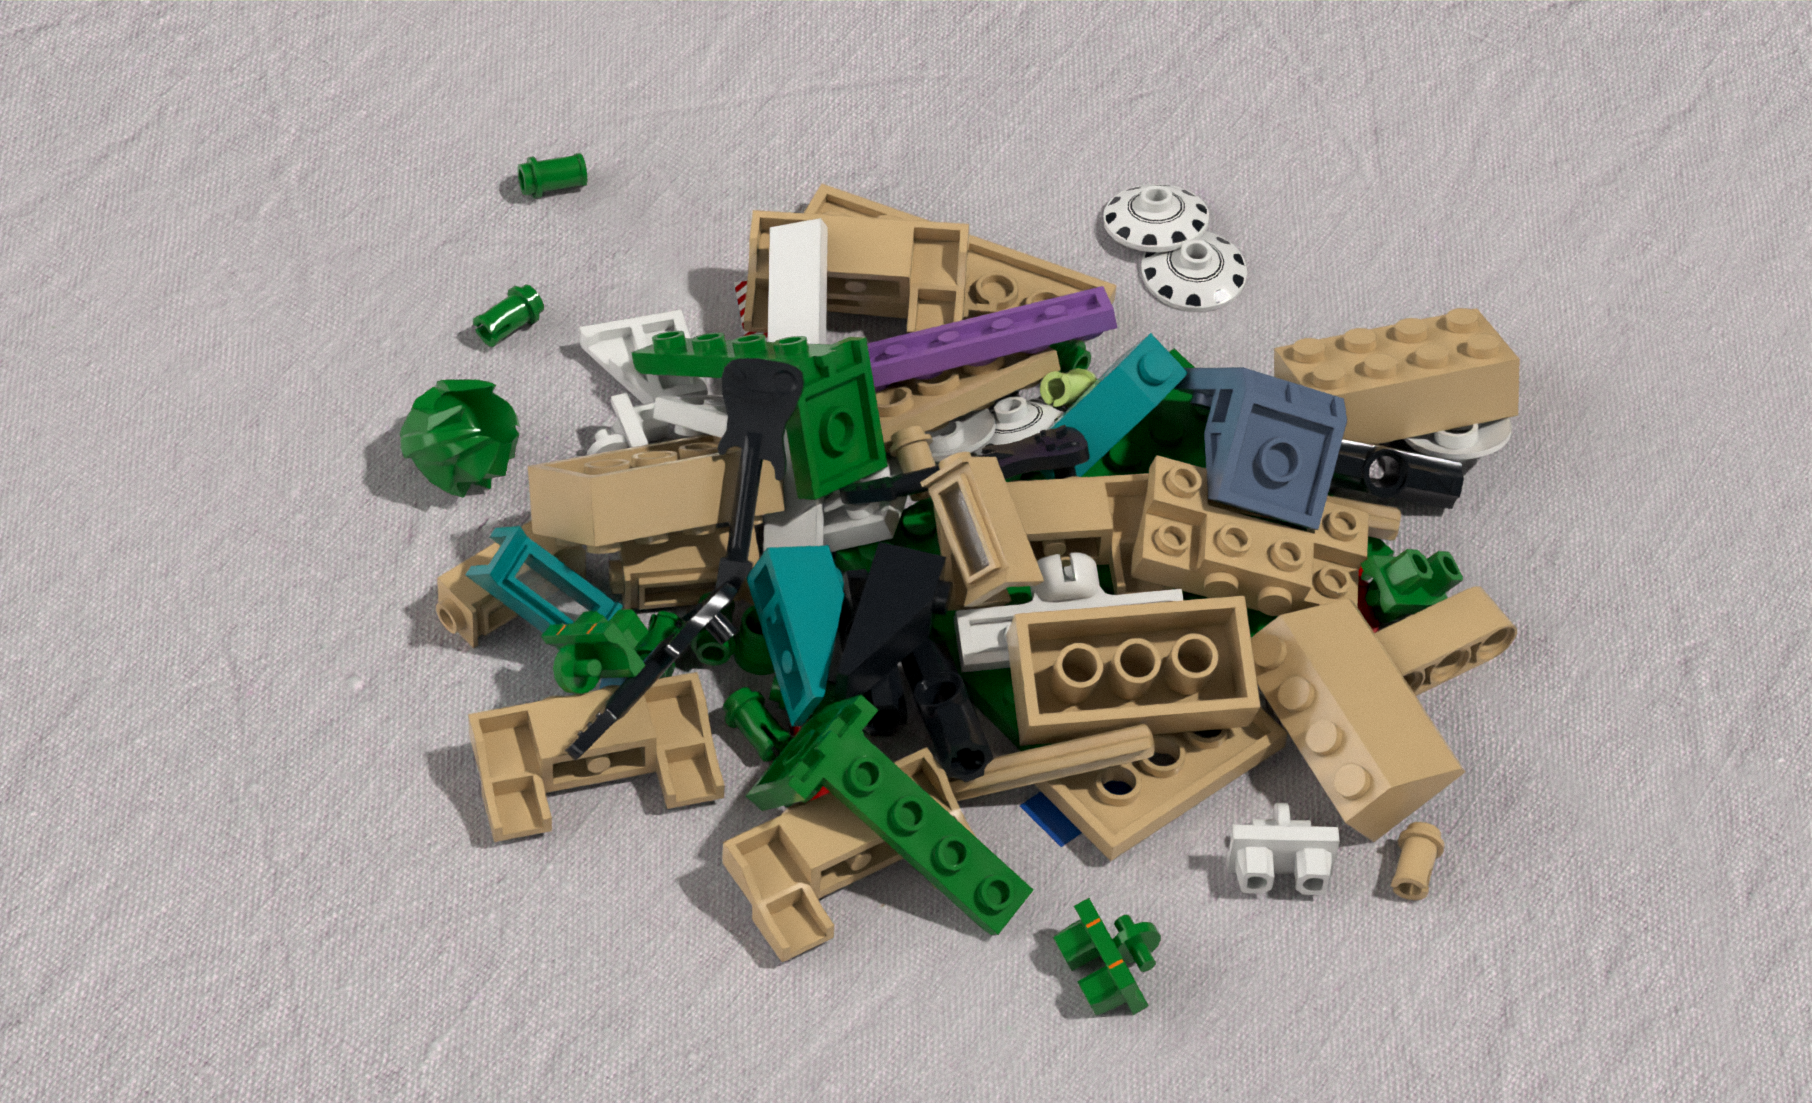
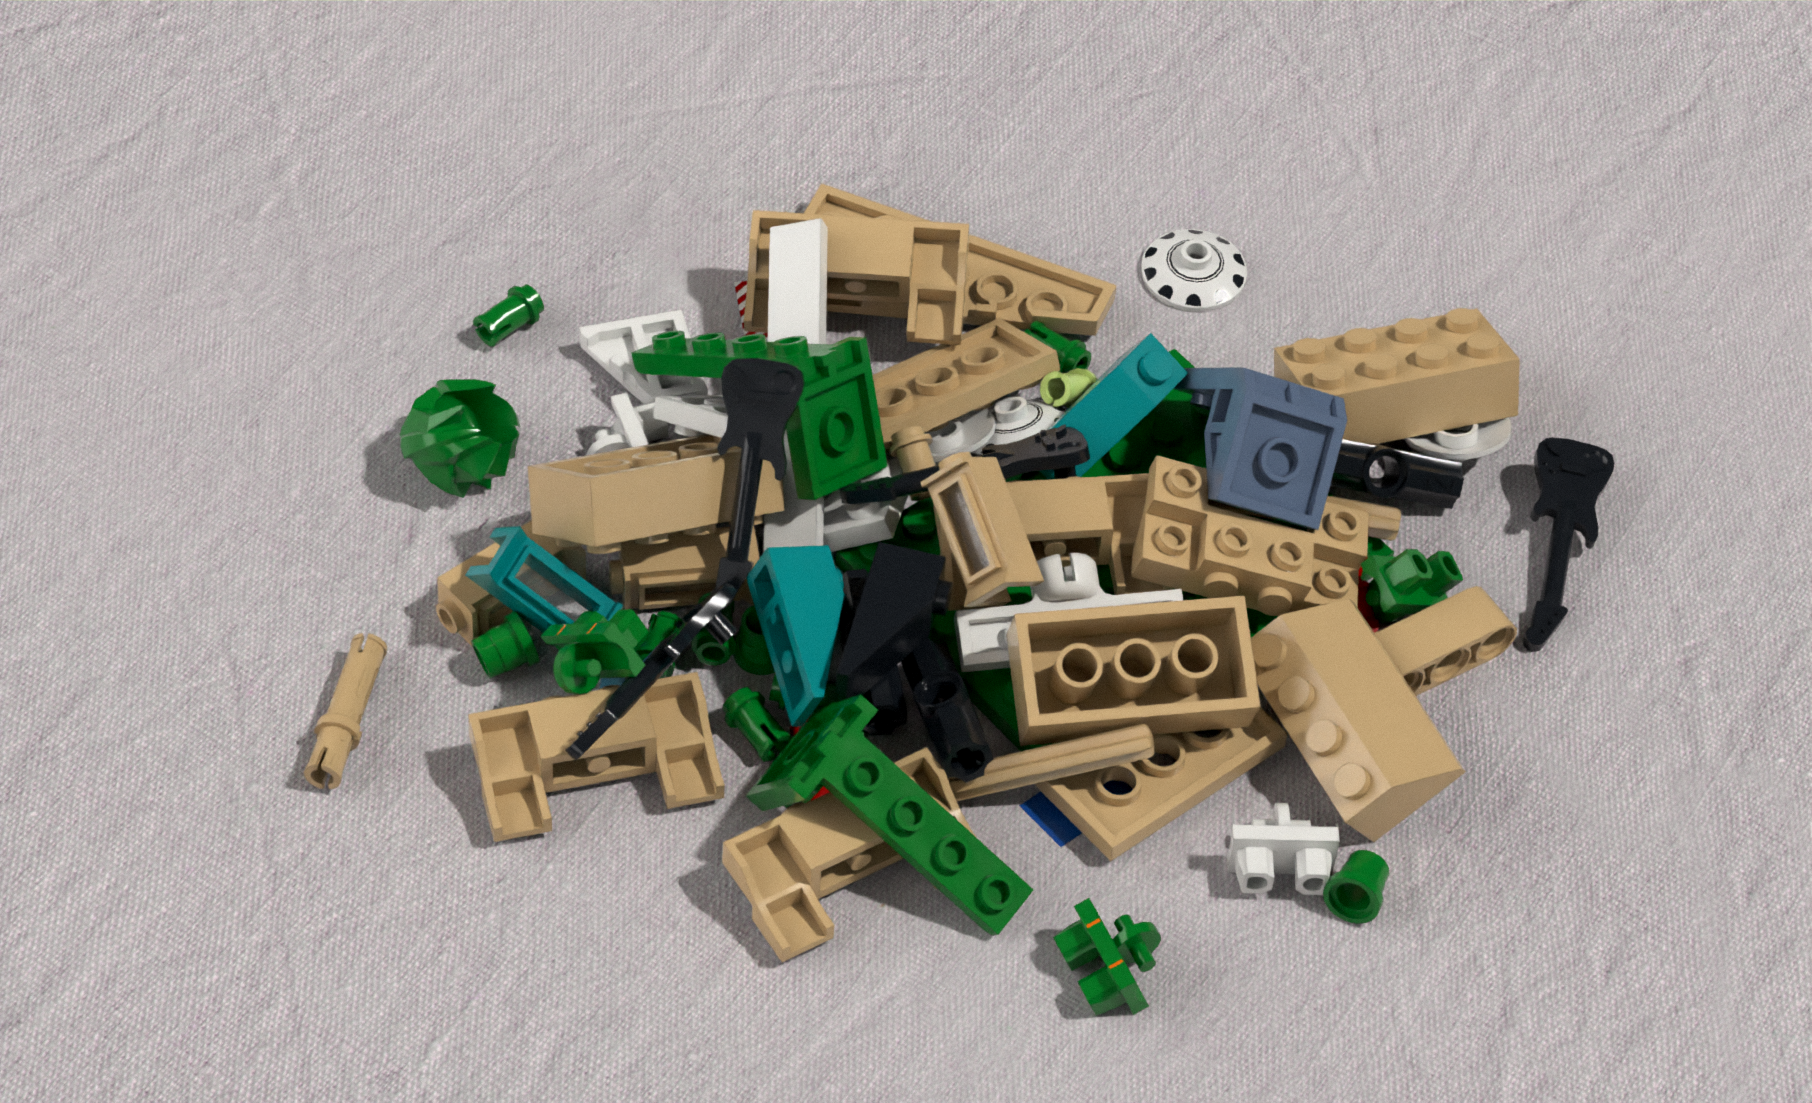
green pin [517,153,588,199] -> none
medium lavender plate [867,286,1117,392] -> none
white dish [1103,184,1209,252] -> none
tan pin [1391,822,1445,901] -> none
none -> tan pin [304,633,387,789]
none -> green piece [471,611,540,679]
none -> green piece [1323,850,1389,924]
none -> black piece [1522,437,1615,652]

